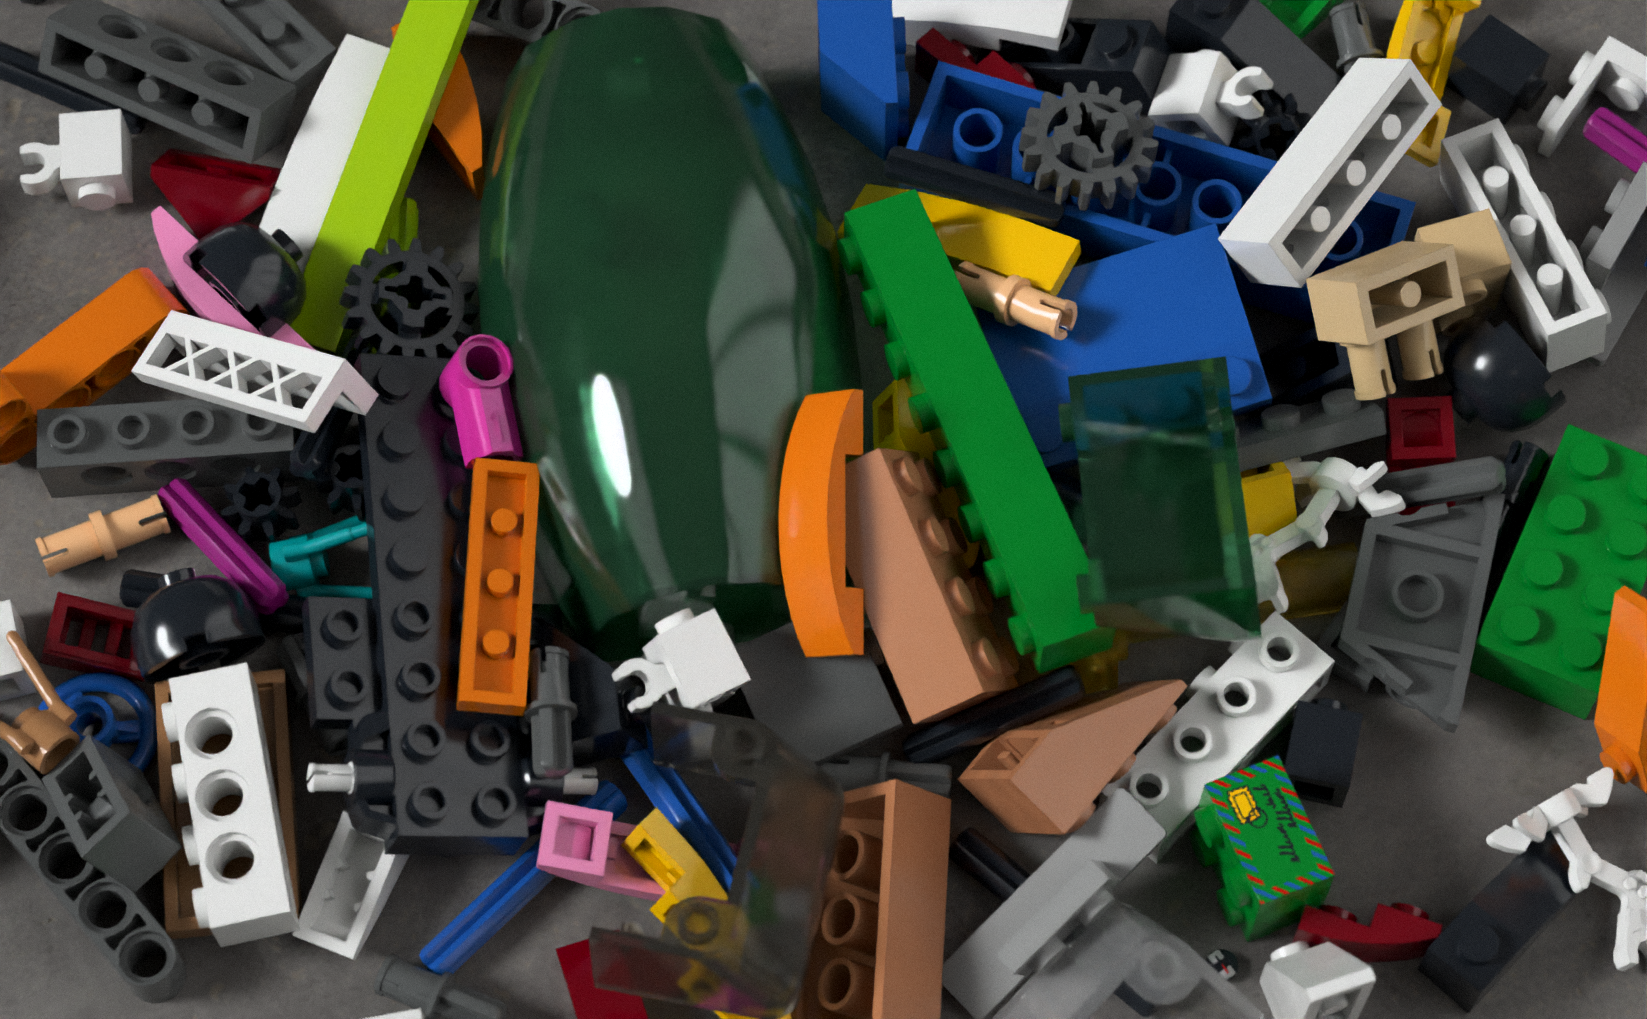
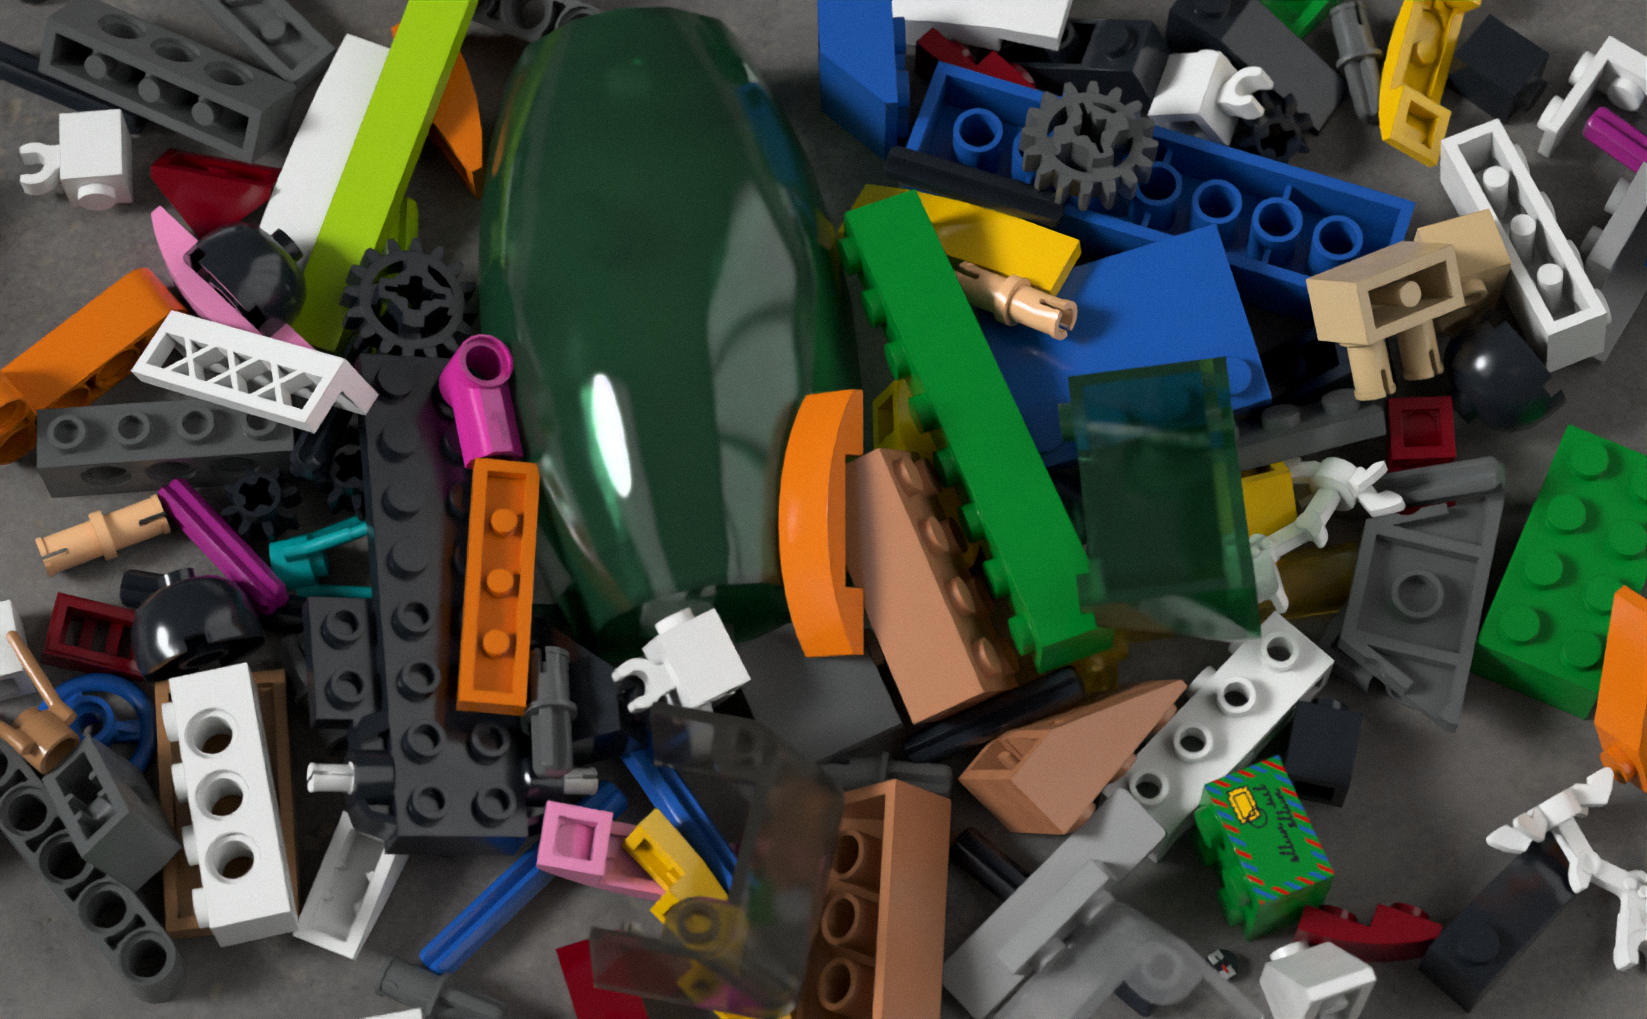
white brick [1218,58,1442,288] -> none
black pin [1479,440,1550,569] -> none

